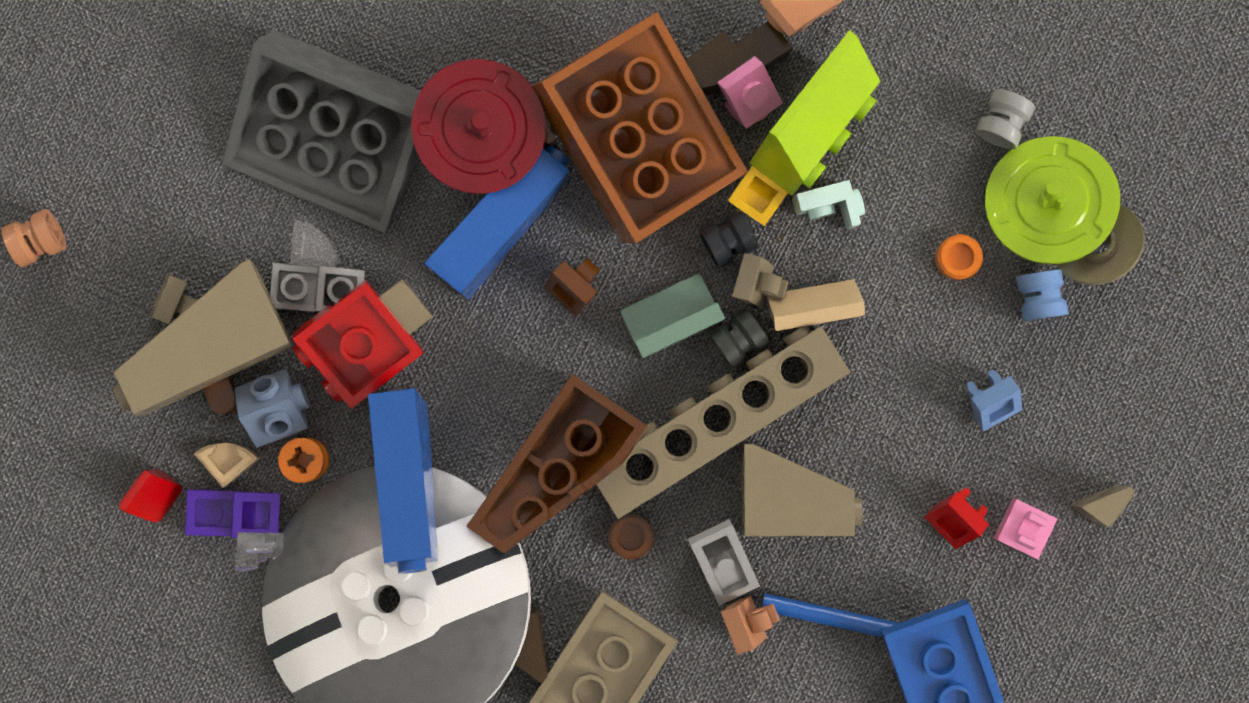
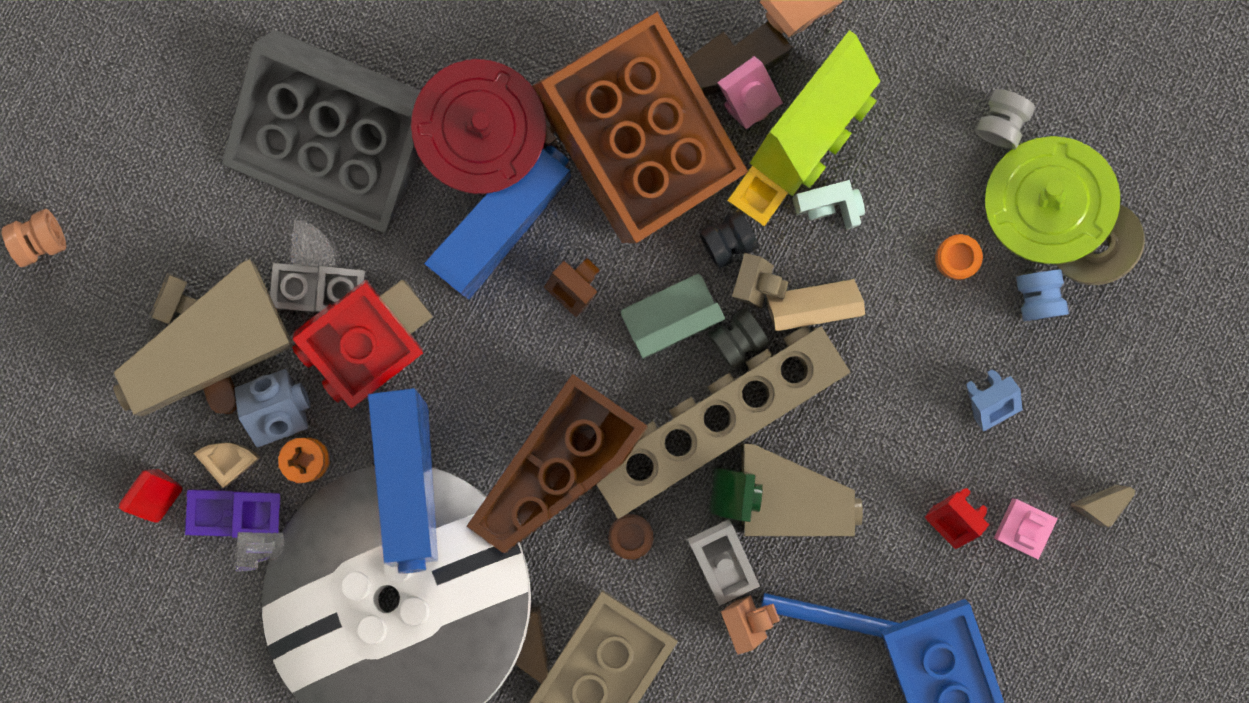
none -> dark green slope [709,468,763,522]

